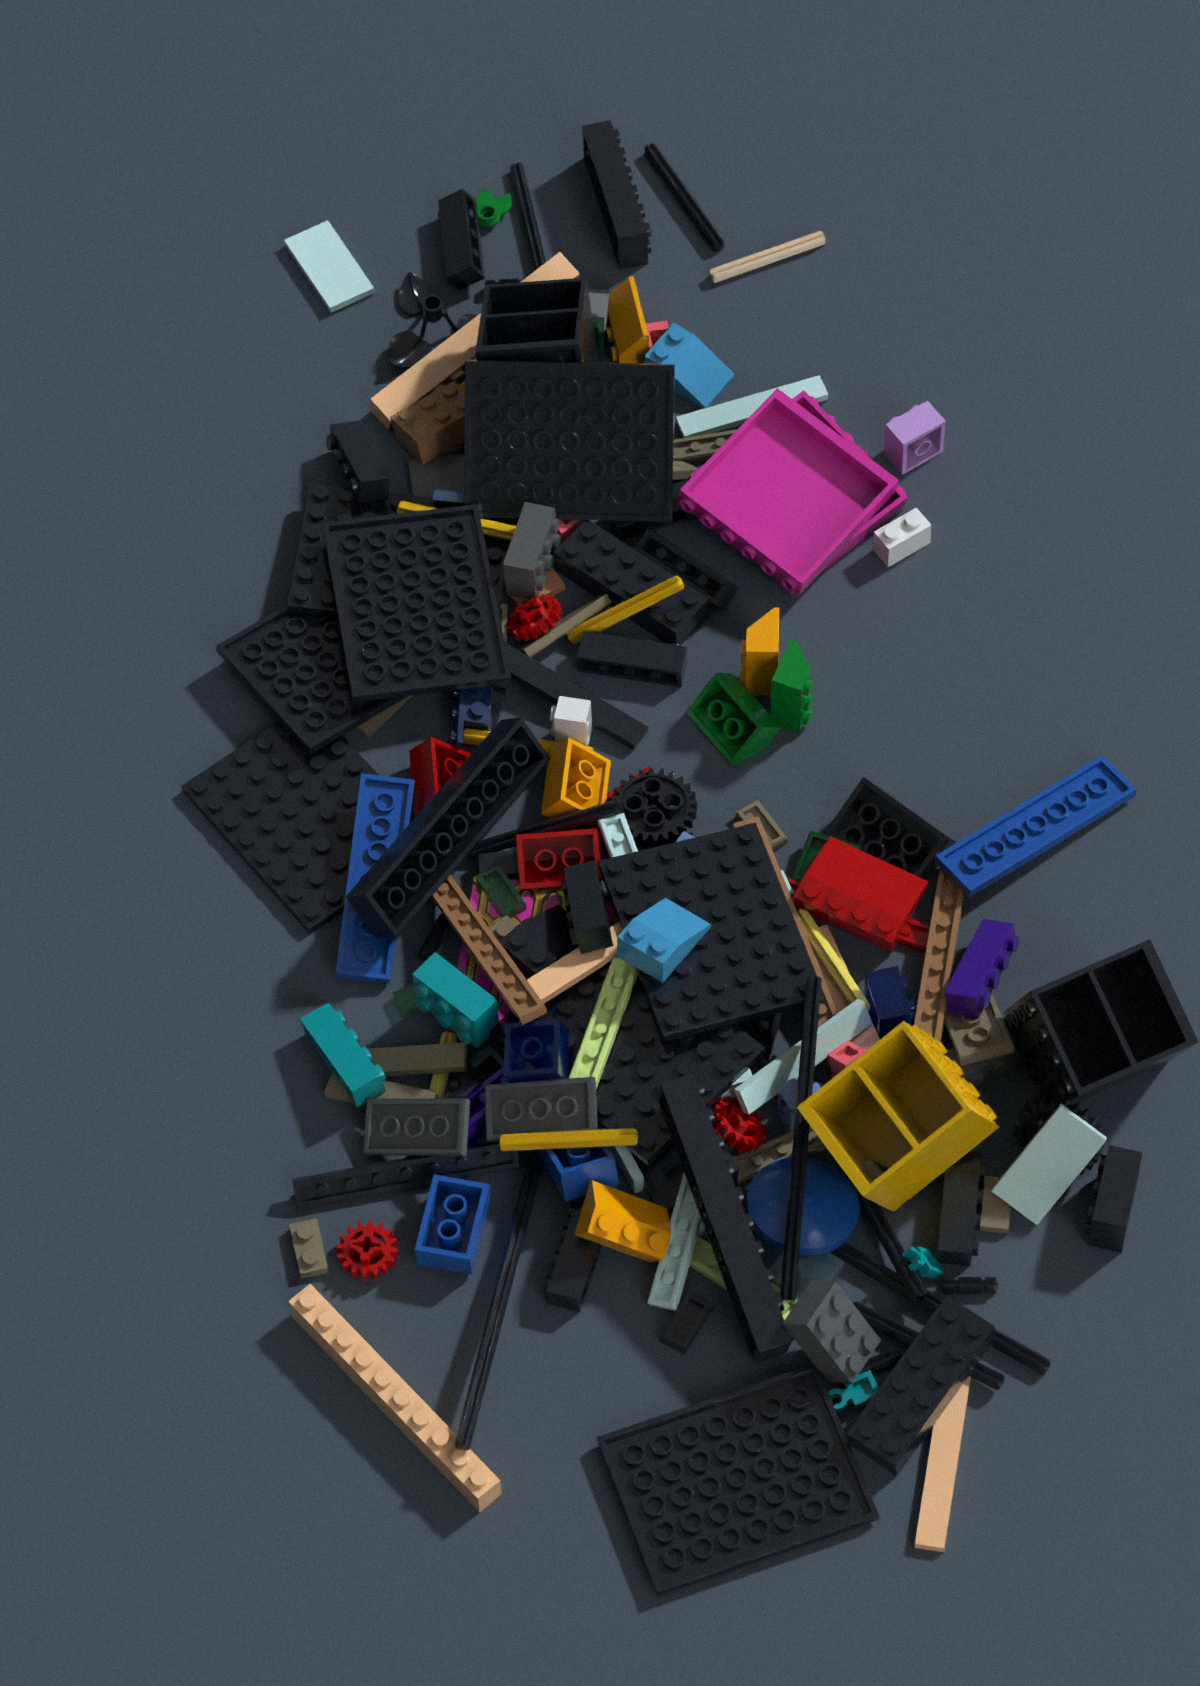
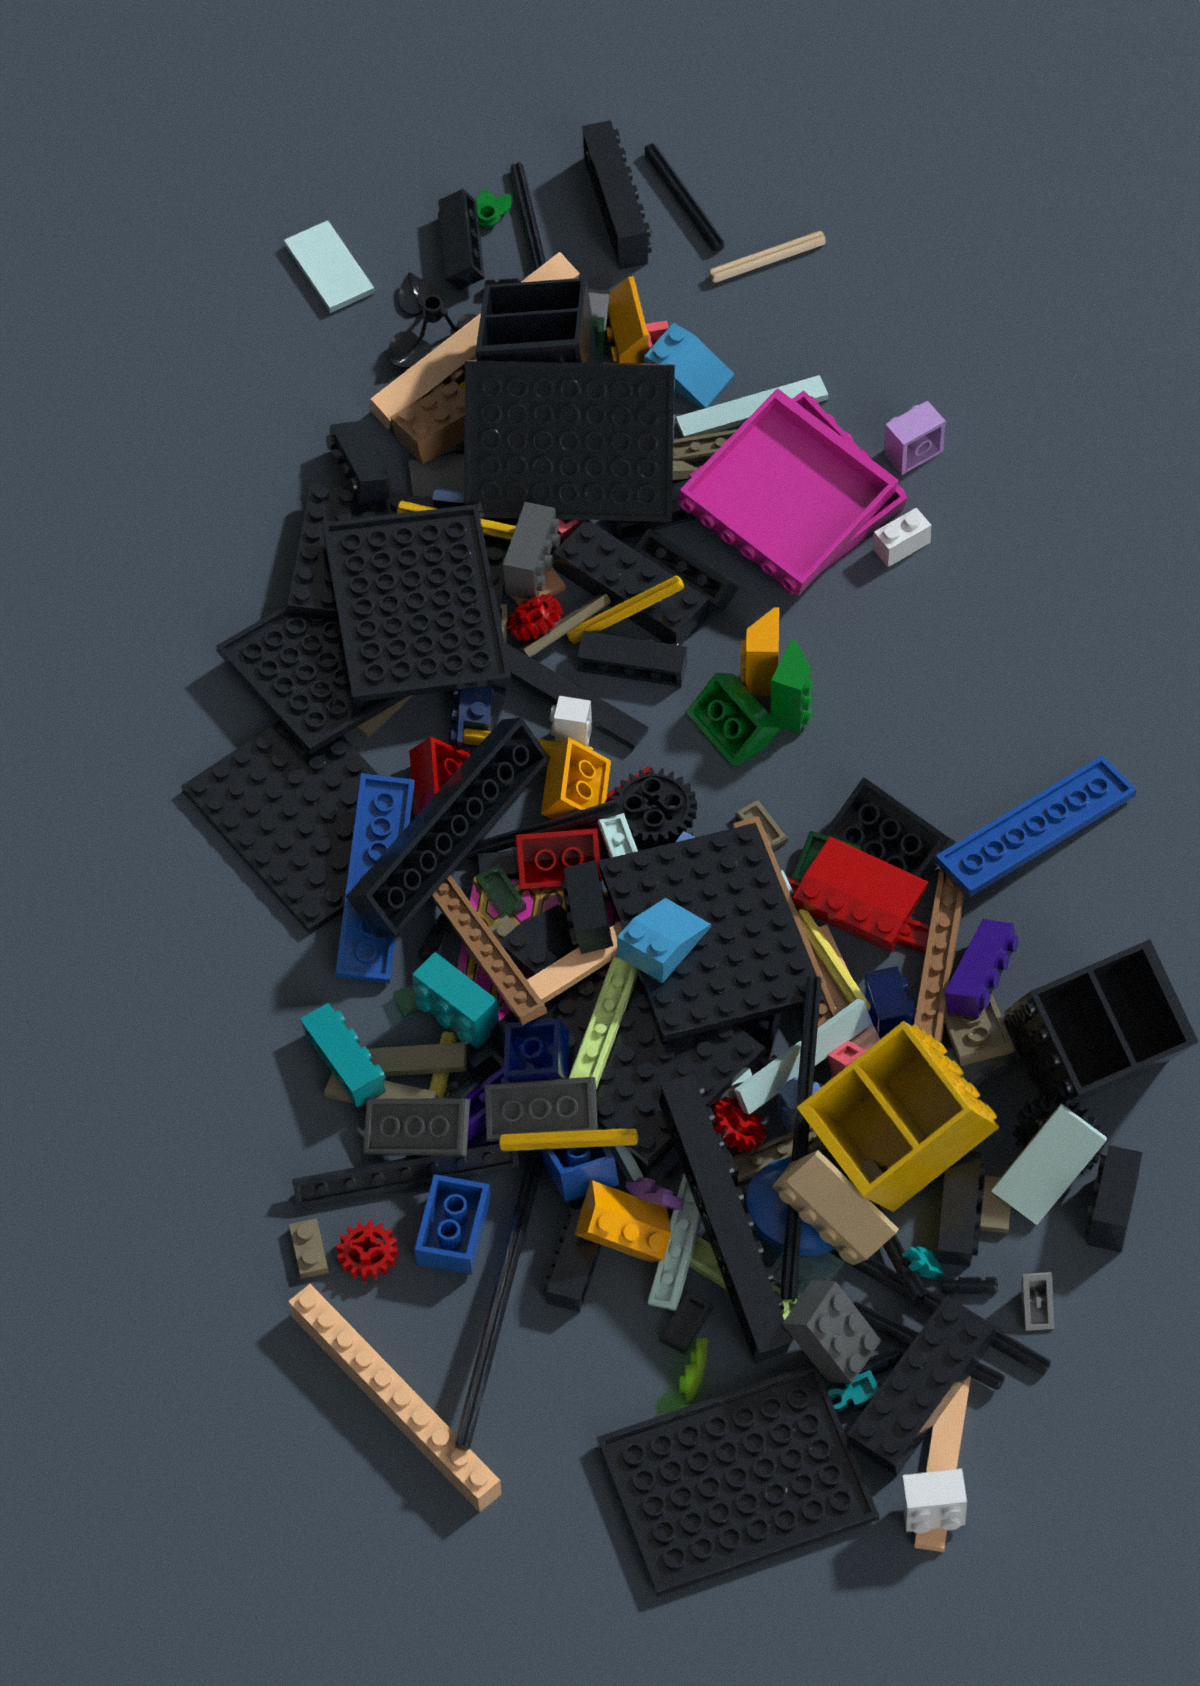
none -> medium lavender slope [626,1178,684,1210]
none -> clear neon green slope [680,1338,708,1404]
none -> tan slope [772,1150,899,1265]
none -> white brick [901,1469,967,1533]
none -> light grey slope [1020,1272,1054,1331]

